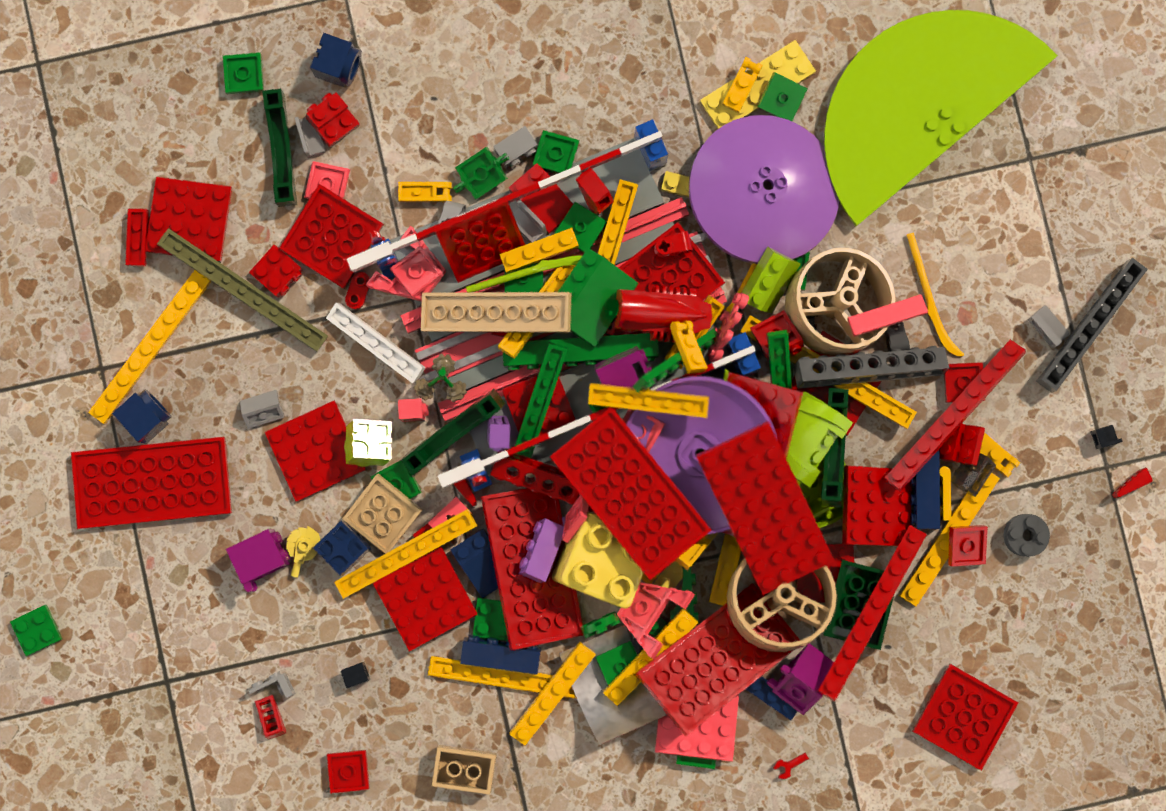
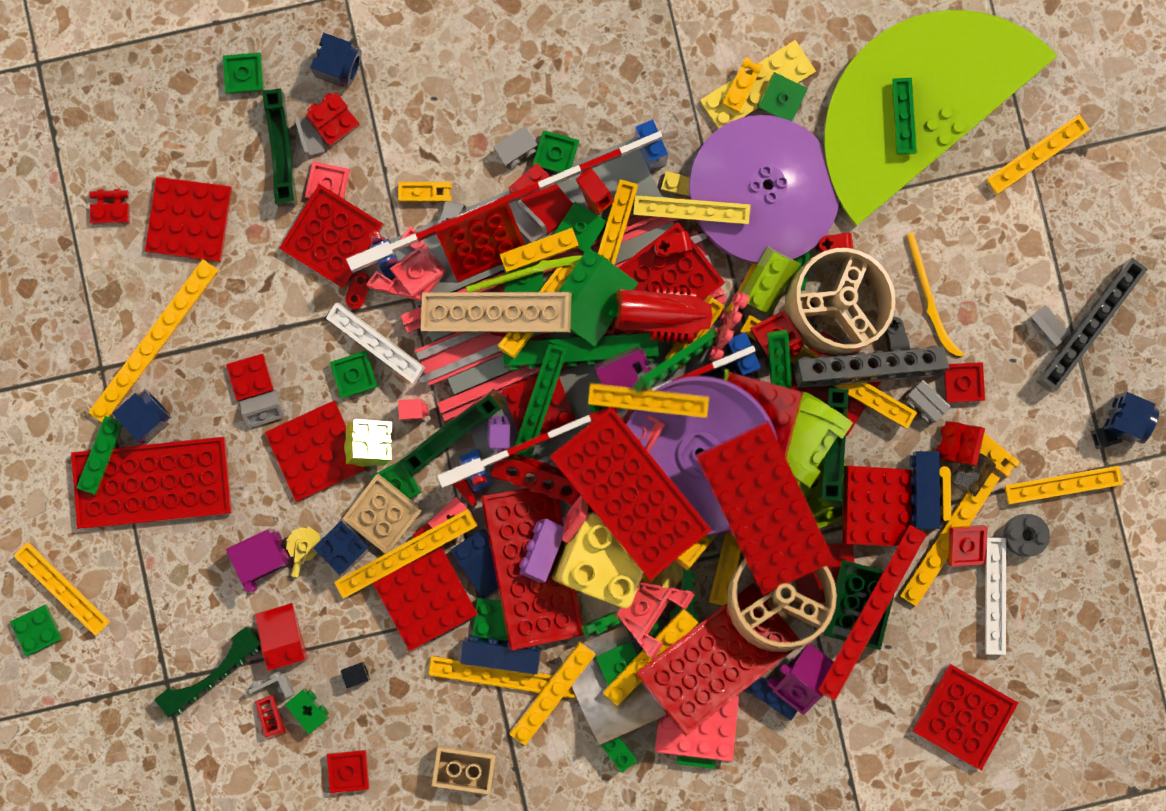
red plate [125,208,148,267] -> none
olive plate [157,228,328,352] -> none
red plate [249,244,303,298] -> none
dark tan plant [413,354,467,402] -> none
green plate [453,147,509,200] -> none
yellow plate [670,321,707,373] -> none
red bar [773,753,809,779] -> none
coral tile [847,294,928,337] -> none
red plate [885,339,1026,492] -> none
red slope [1112,467,1153,498] -> none
none -> yellow plate [14,542,111,636]
none -> green plate [77,416,123,495]
none -> red plate [89,189,130,224]
none -> dark green arch [154,625,261,718]
none -> red plate [226,353,274,401]
none -> red slope [255,603,308,671]
none -> green brick [285,688,329,734]
none -> green plate [330,351,378,399]
none -> green brick [601,736,637,773]
none -> light yellow plate [633,195,751,224]
none -> red piece [816,232,854,254]
none -> green plate [892,77,917,155]
none -> light grey brick [905,380,951,424]
none -> white plate [985,538,1006,655]
none -> yellow plate [986,114,1090,195]
none -> yellow plate [1004,466,1123,504]
none -> dark blue piece [1103,392,1159,444]

